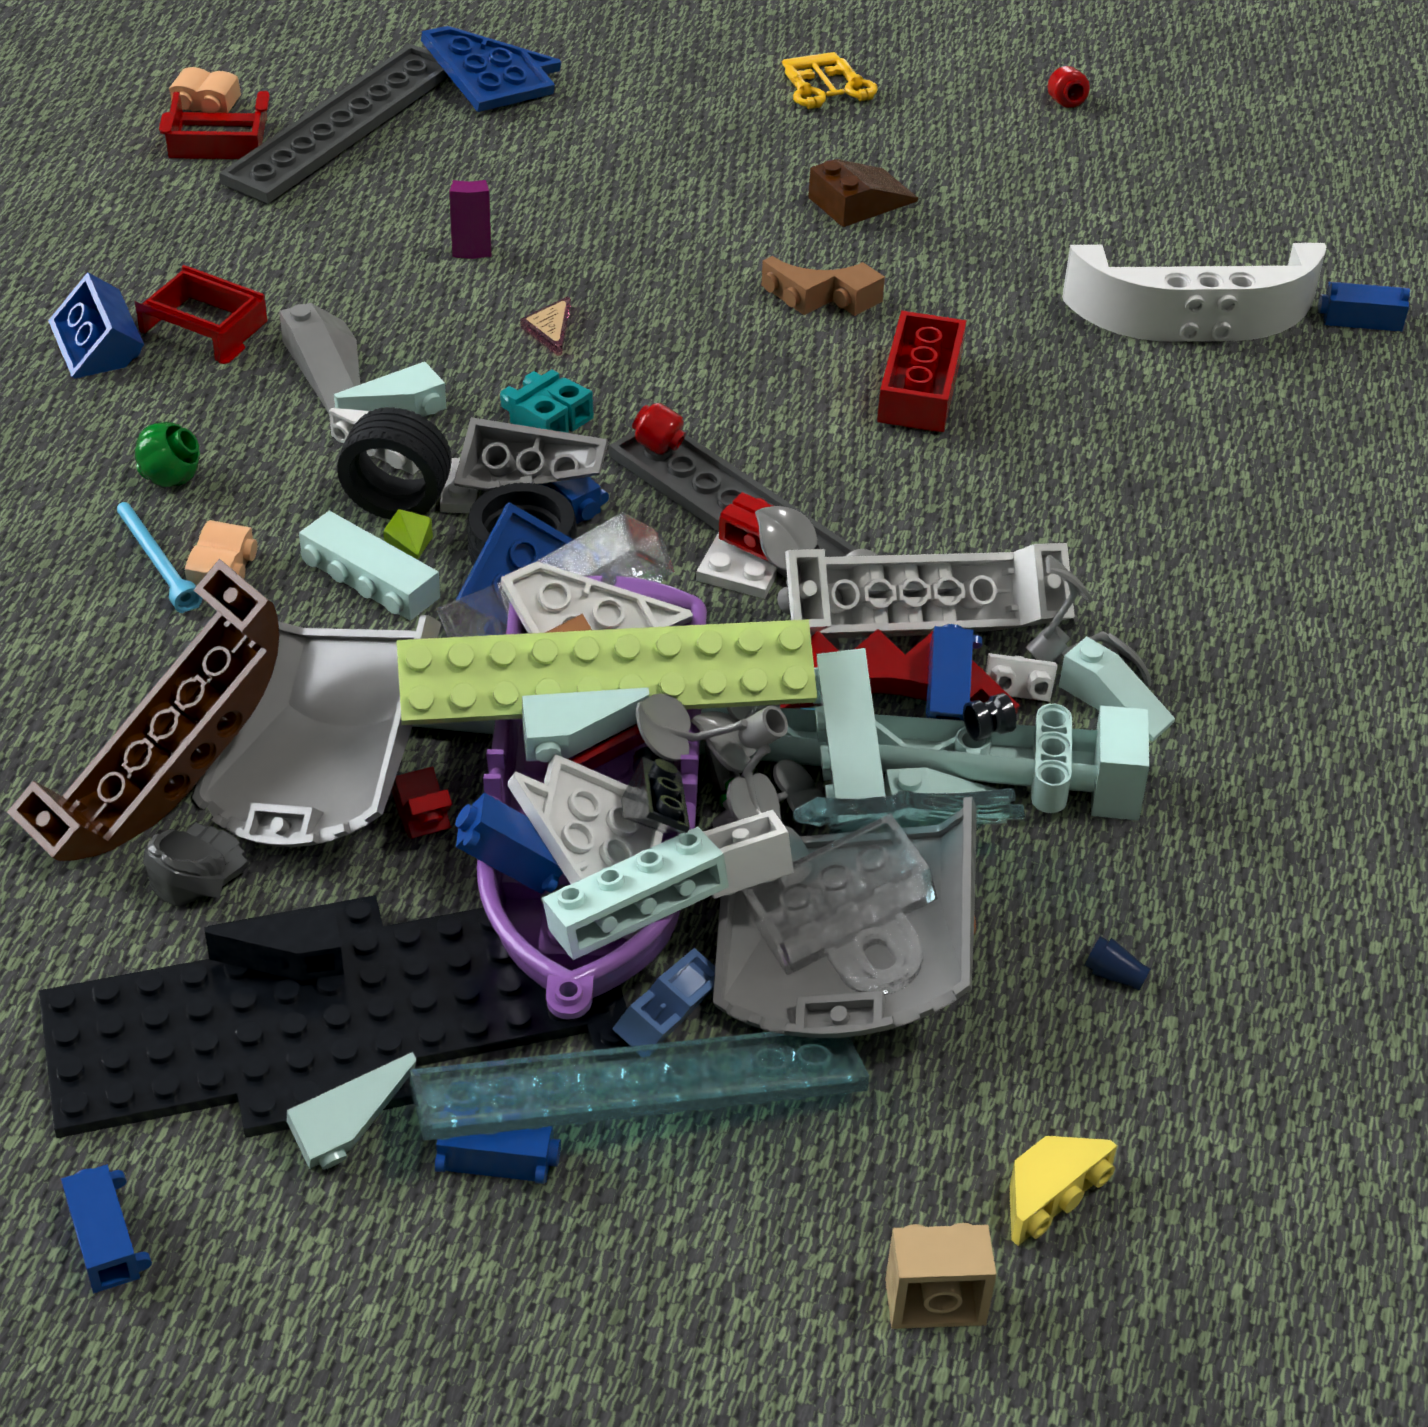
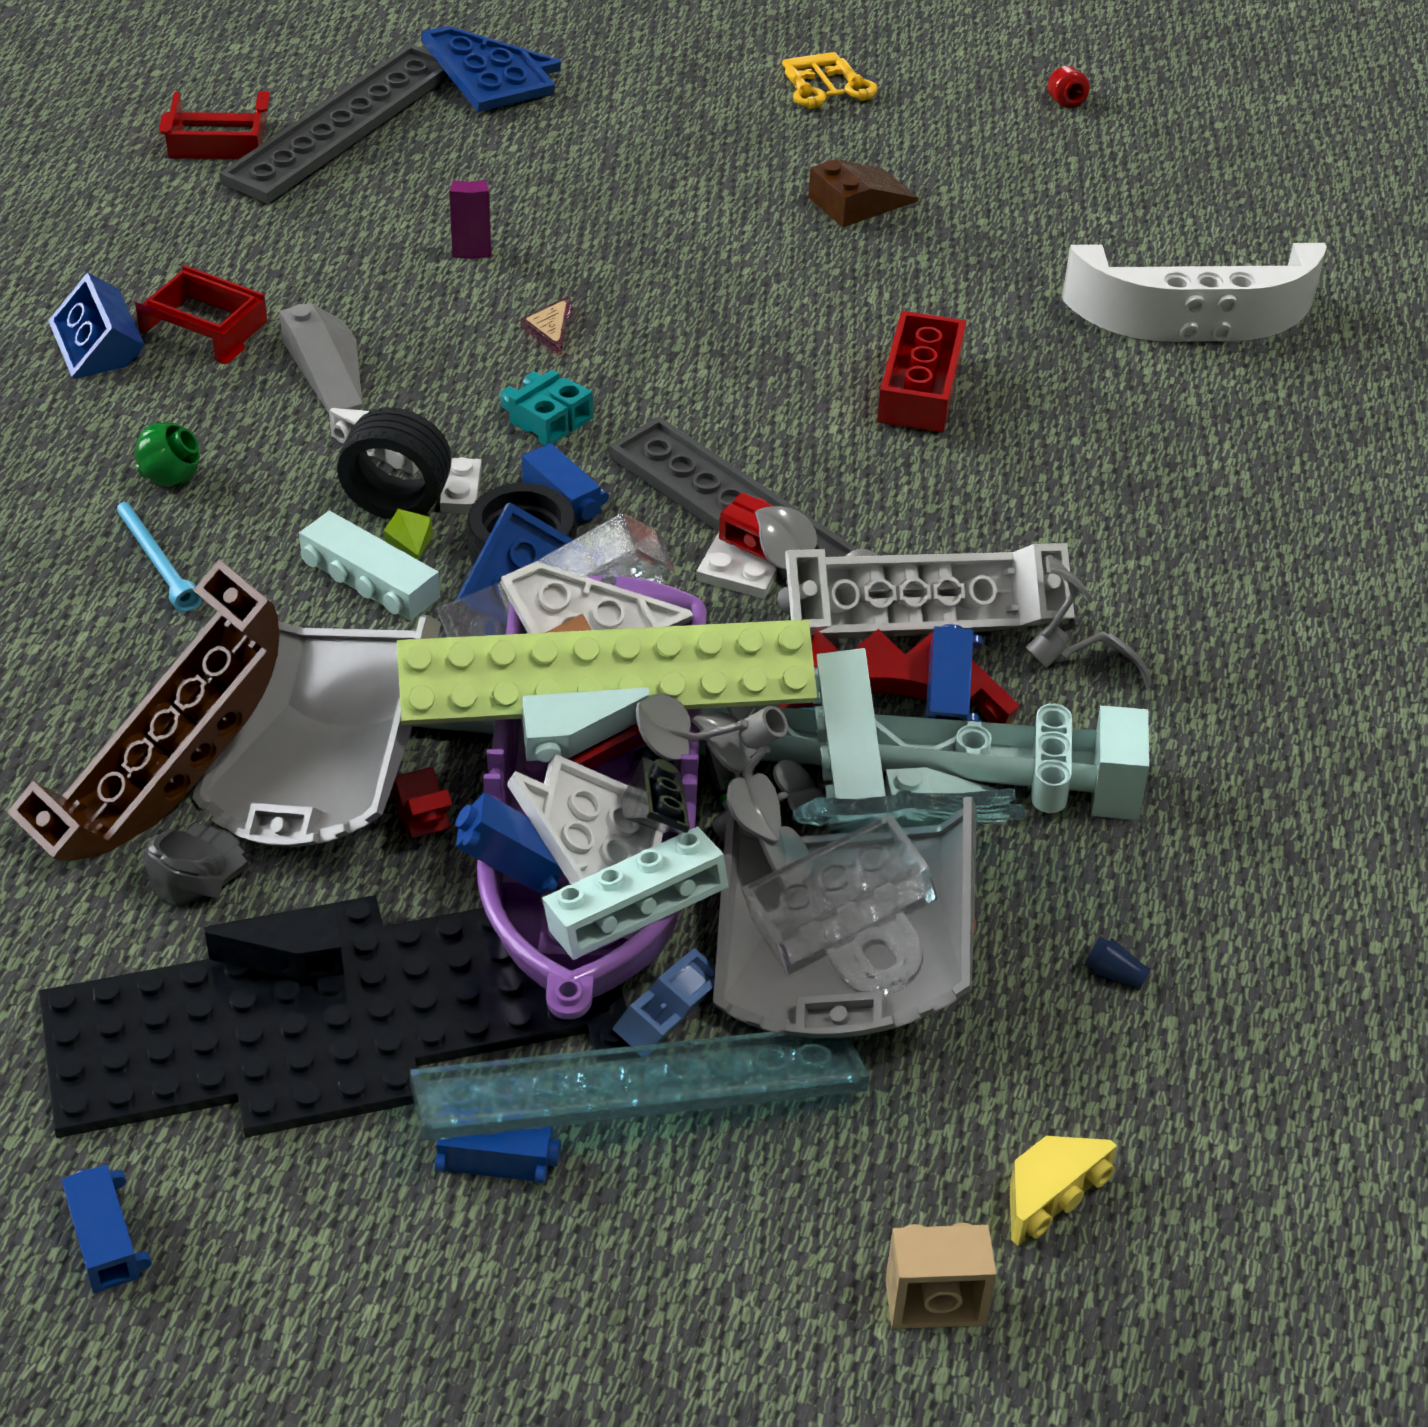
light nougat brick [169,67,241,113] -> none
light nougat brick [185,520,257,586] -> none
light aqua slope [287,1052,416,1170] -> none
light aqua slope [334,362,446,417] -> none
light grey wedge [454,417,608,491] -> none
red head [632,403,686,455] -> none
white brick [703,810,794,899] -> none
medium nougat arch [761,256,885,316] -> none
black wheel [963,693,1017,741] -> none
white hips [986,653,1057,702] -> none
light aqua slope [1059,636,1175,742] -> none
blue brick [1318,282,1410,332] -> none

